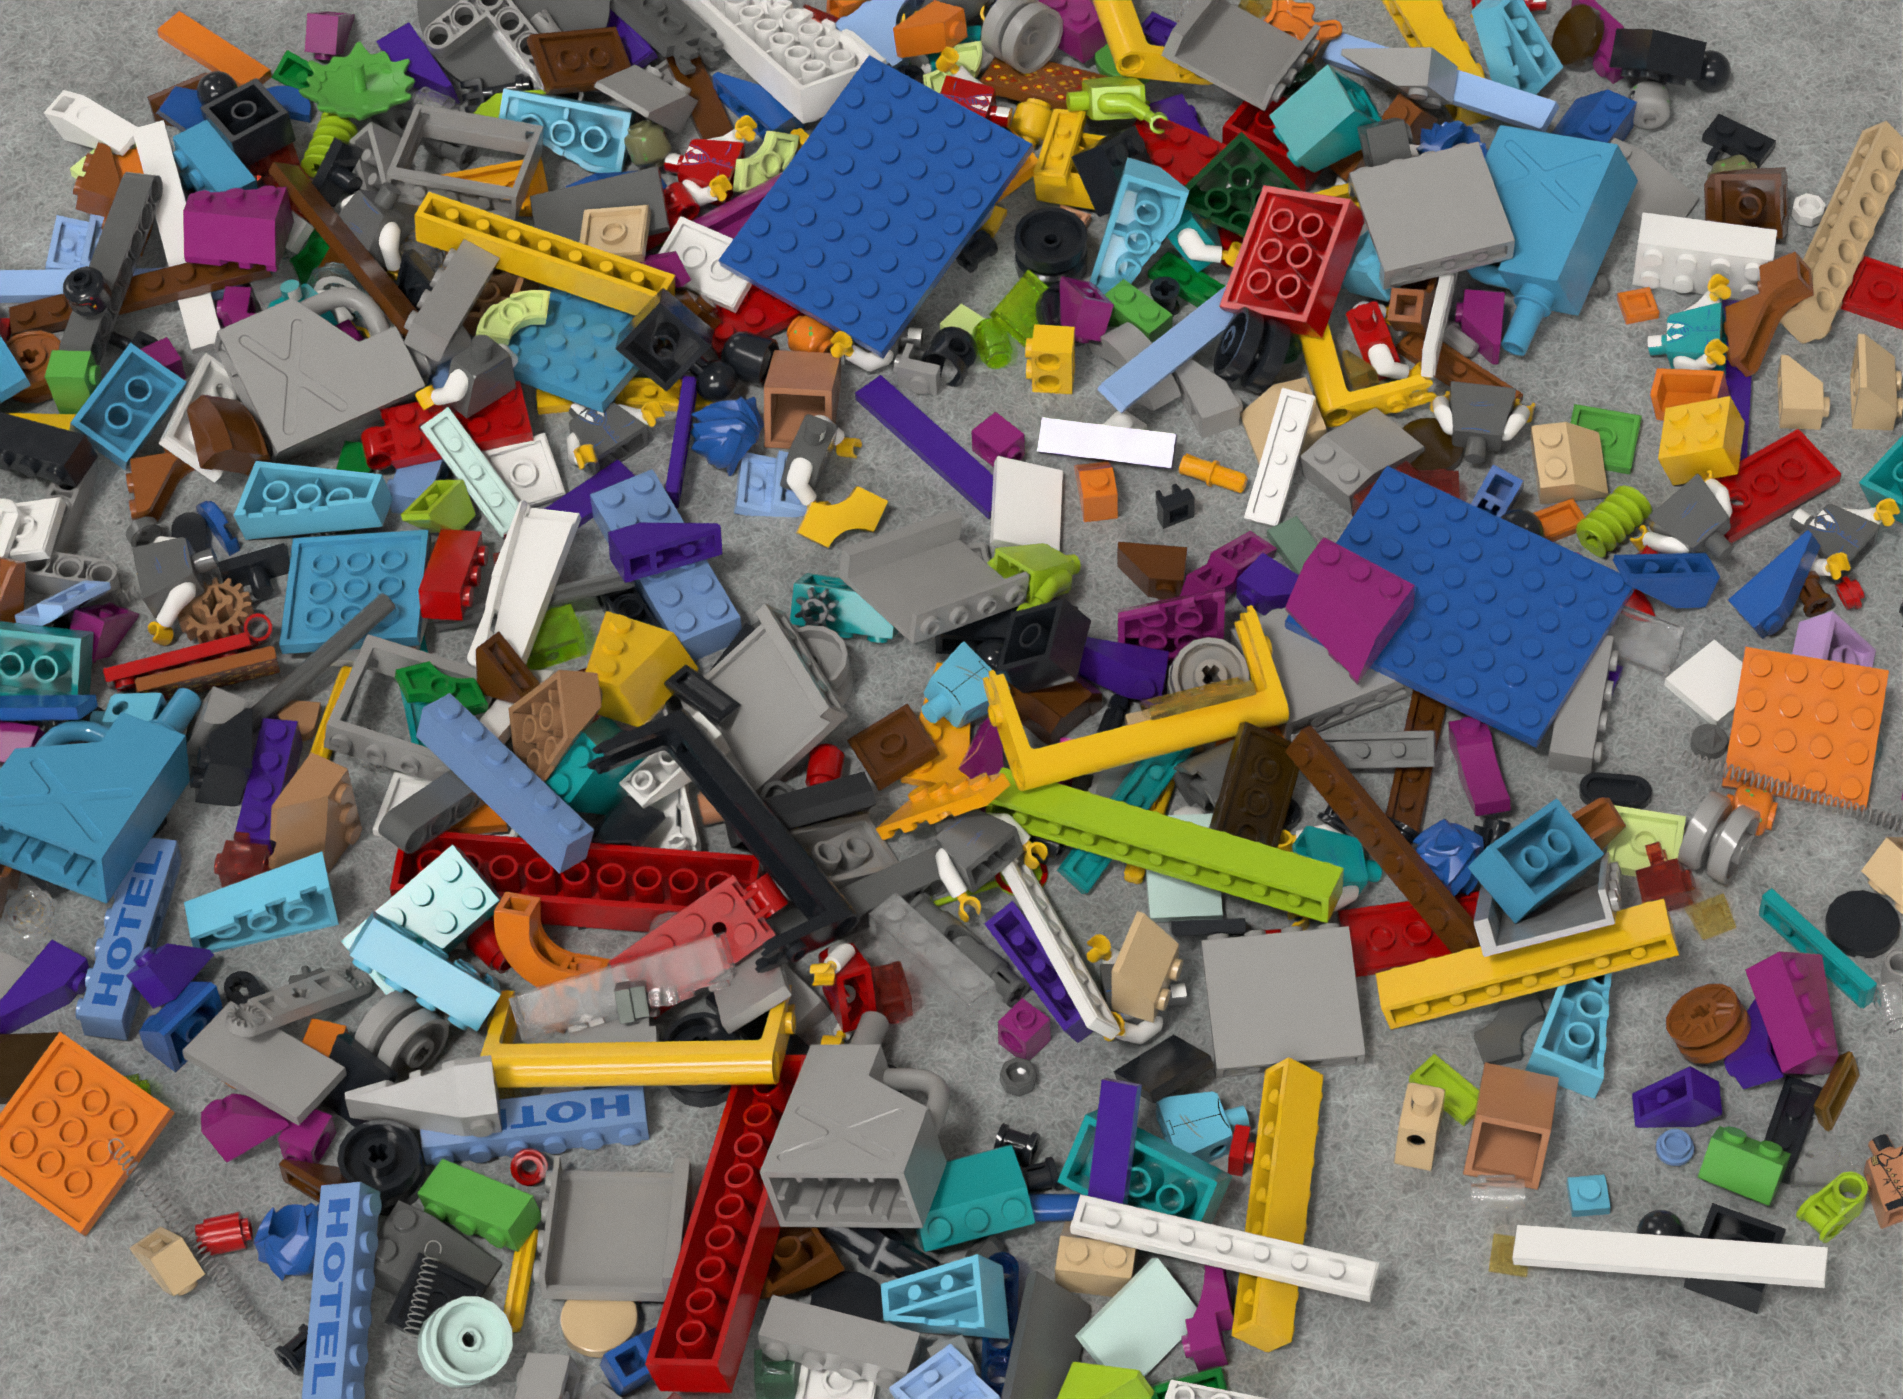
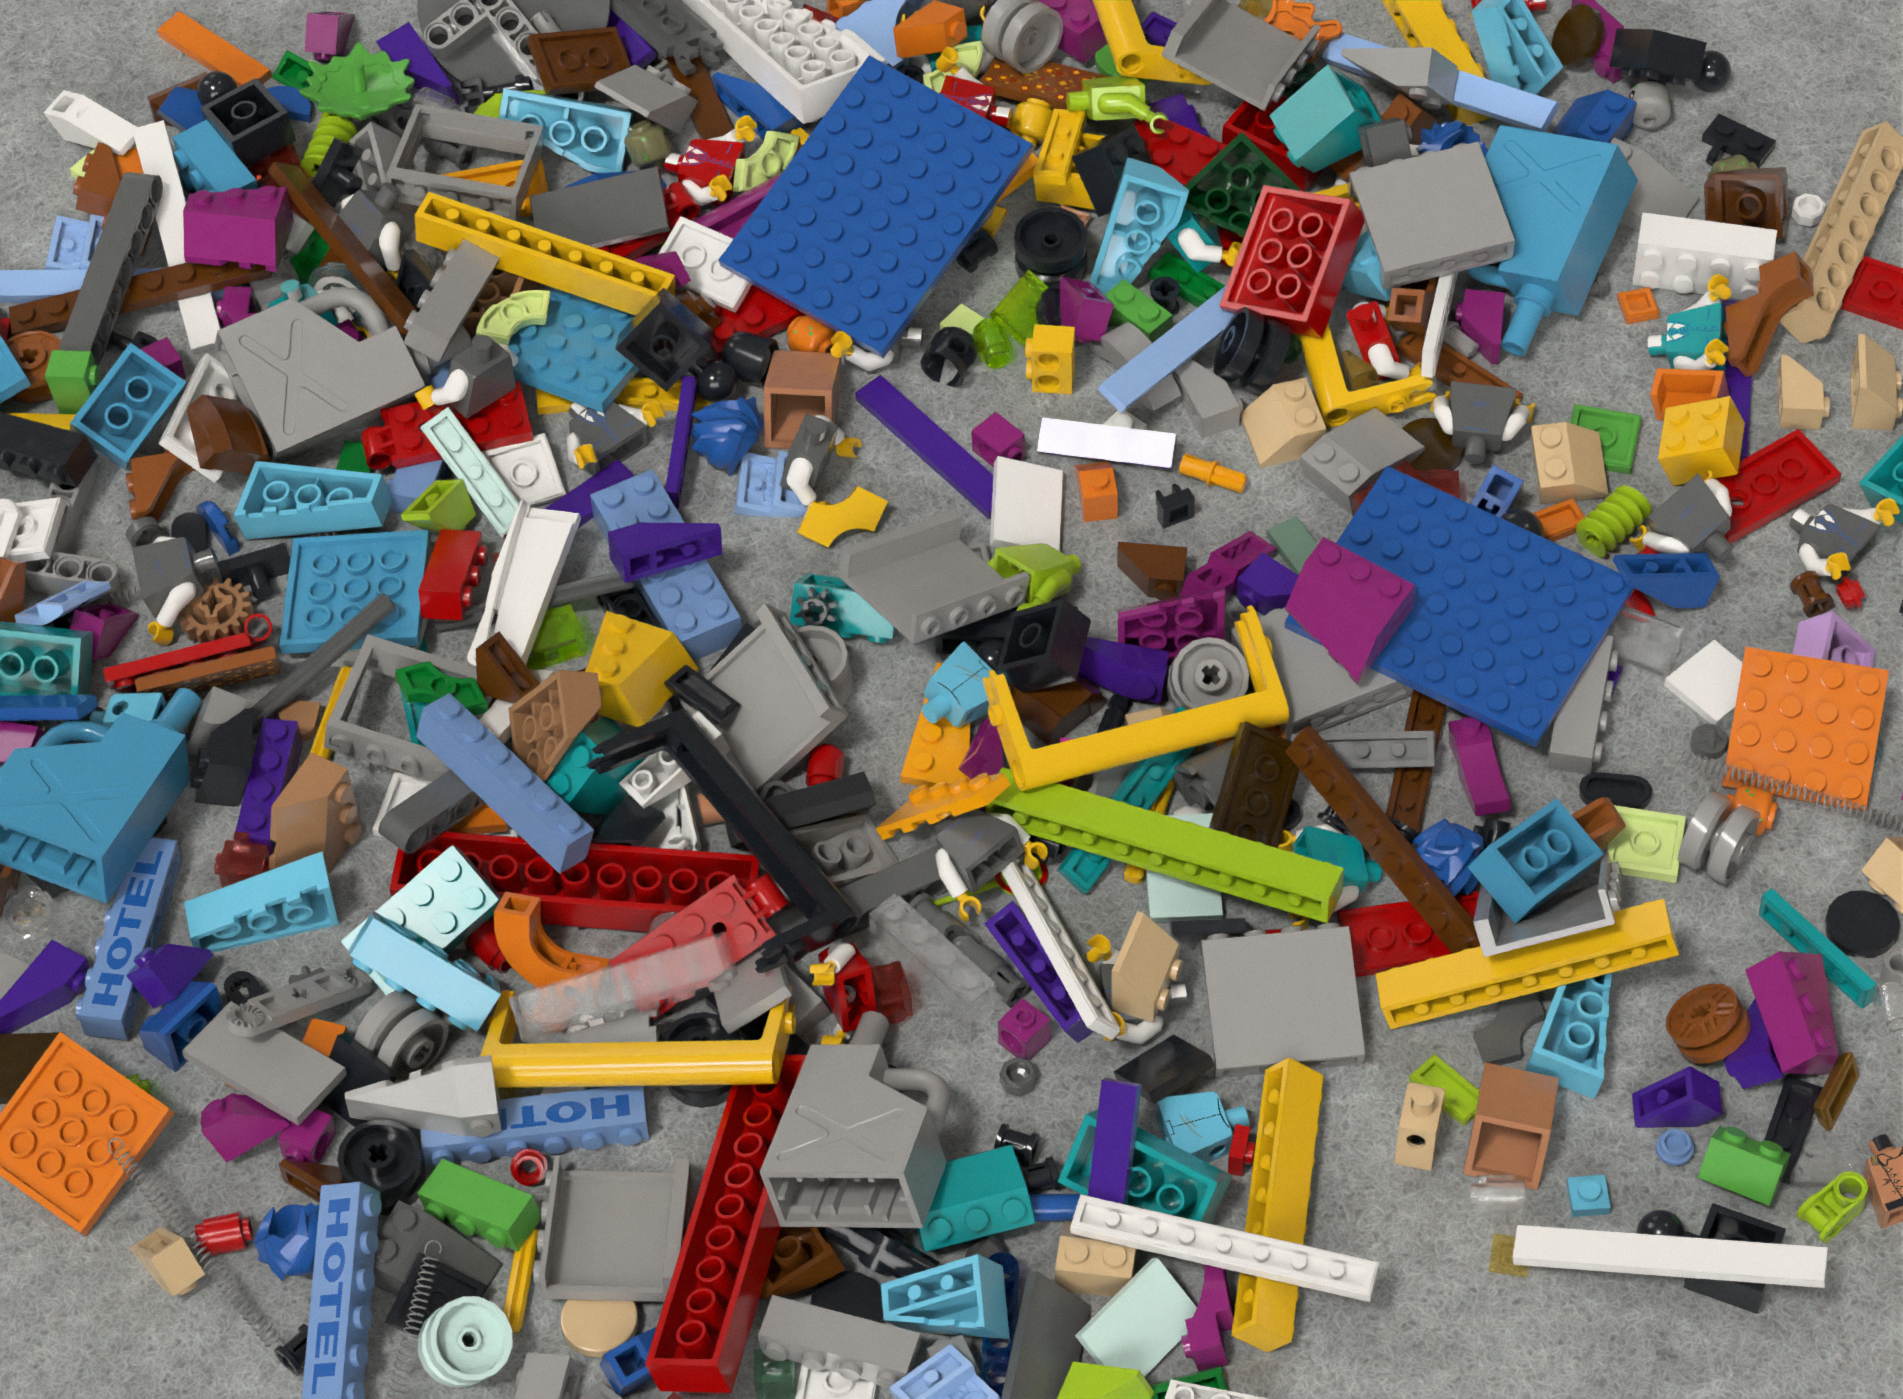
black head [63,266,112,317] -> none
tan tile [579,205,651,262] -> none
piece [614,980,679,1024] -> none
reddish brown tile [847,703,940,791] -> none
light grey bracket [893,343,941,395] -> none
clear yellow tile [1140,676,1256,721] -> none
white tile [1244,388,1316,527] -> none
clear red brick [1635,841,1696,911] -> none
clear yellow slope [1684,893,1736,940] -> none
blue slope [1728,530,1821,639] -> none

